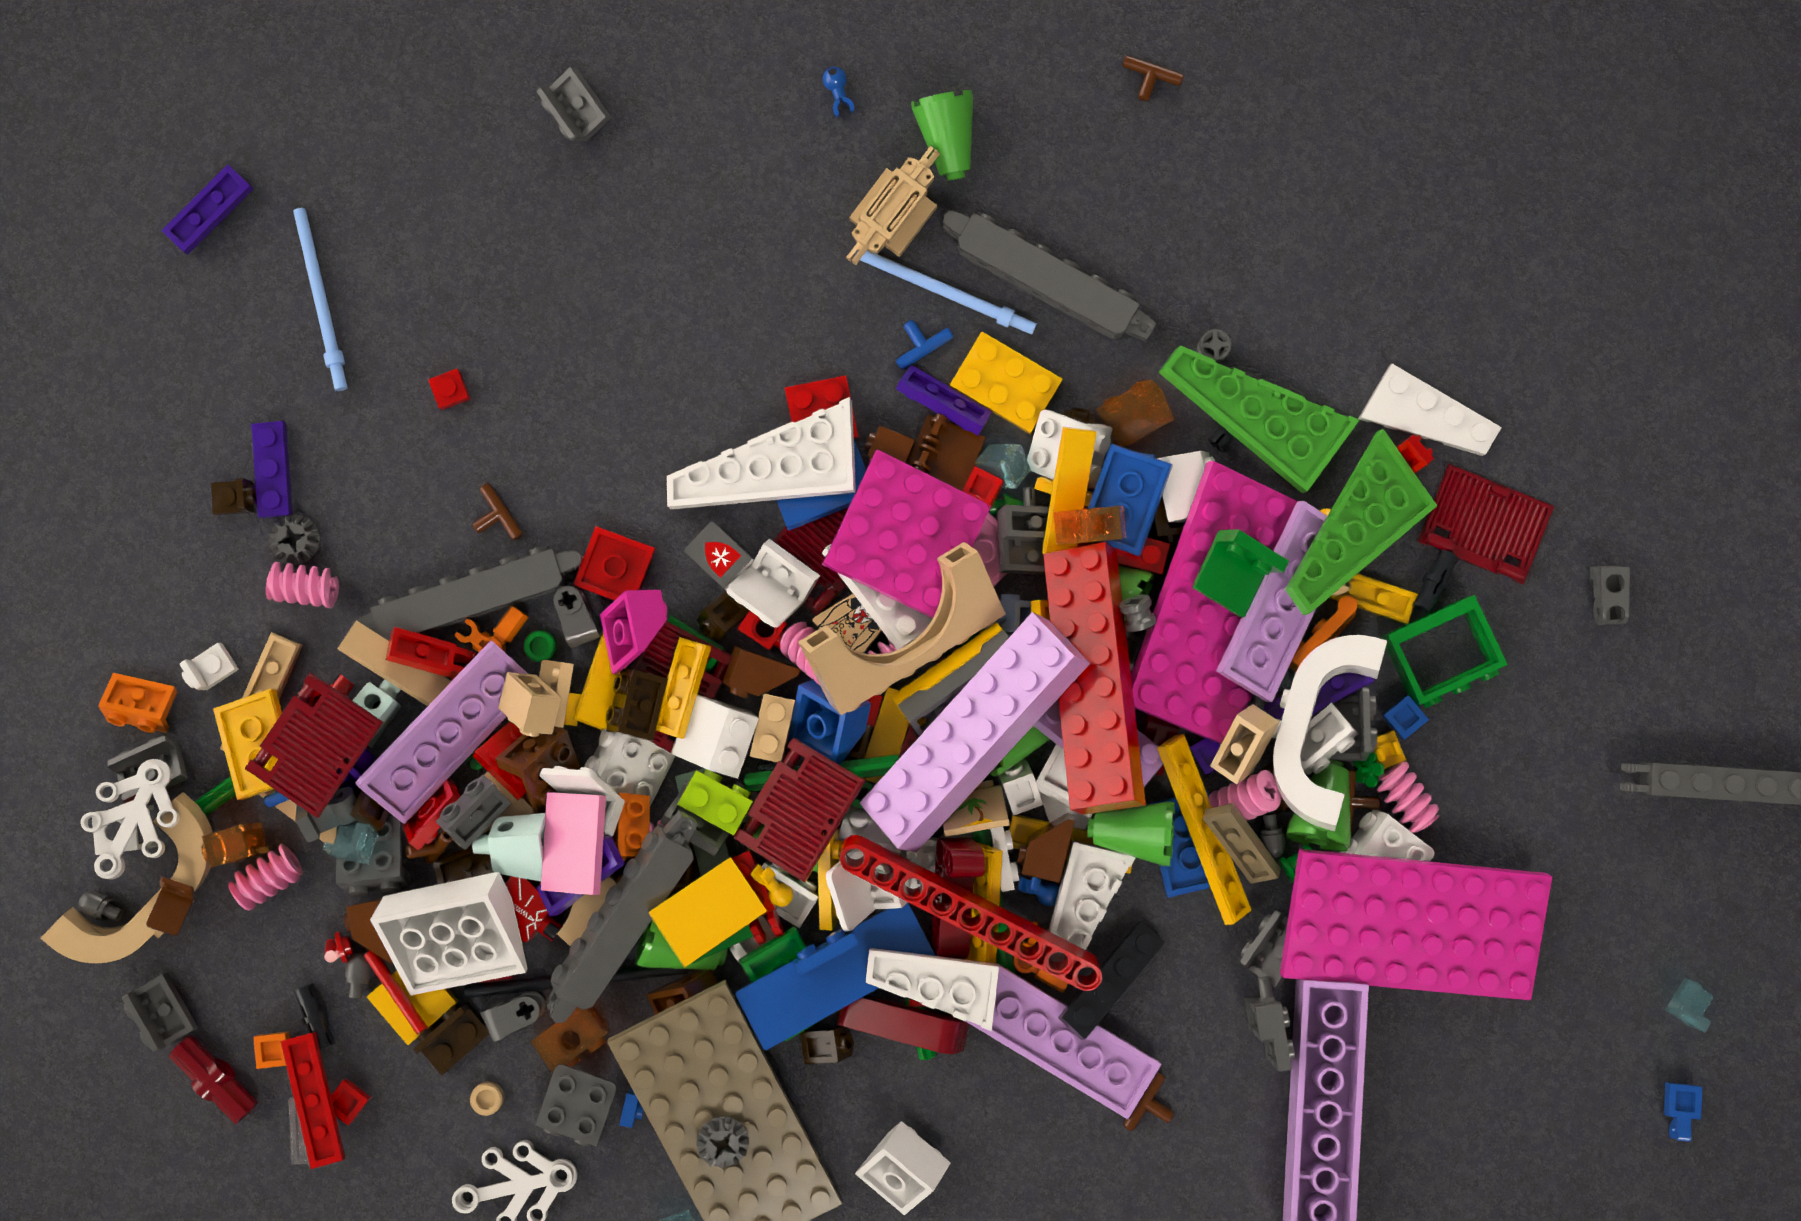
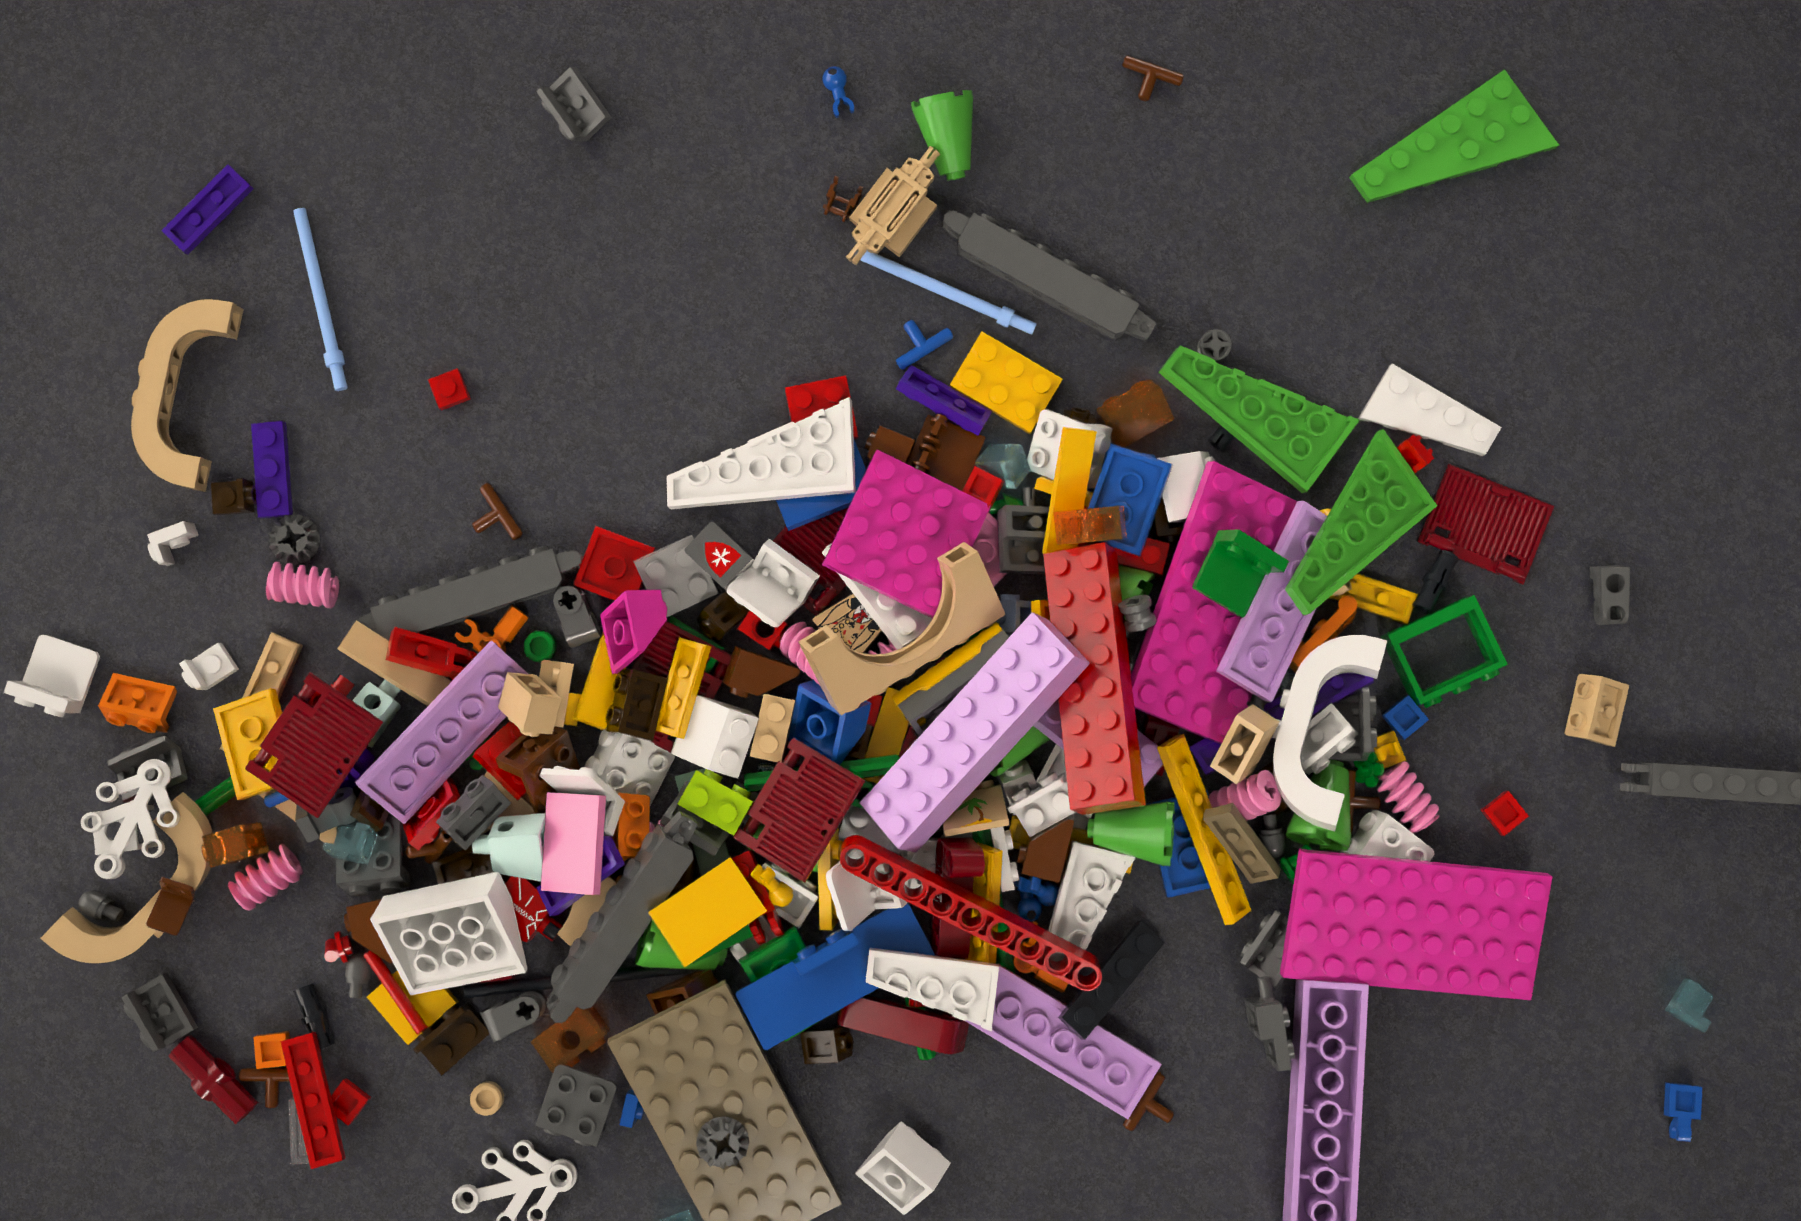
none -> white bracket [4,635,100,717]
none -> tan arch [131,299,244,492]
none -> white bracket [147,521,198,566]
none -> reddish brown piece [239,1068,290,1108]
none -> light grey plate [633,535,718,617]
none -> reddish brown piece [823,175,864,223]
none -> white bracket [1007,772,1075,837]
none -> blue arm [1013,875,1042,922]
none -> bright green wing [1349,70,1559,203]
none -> red plate [1481,791,1529,836]
none -> tan bracket [1565,674,1629,747]

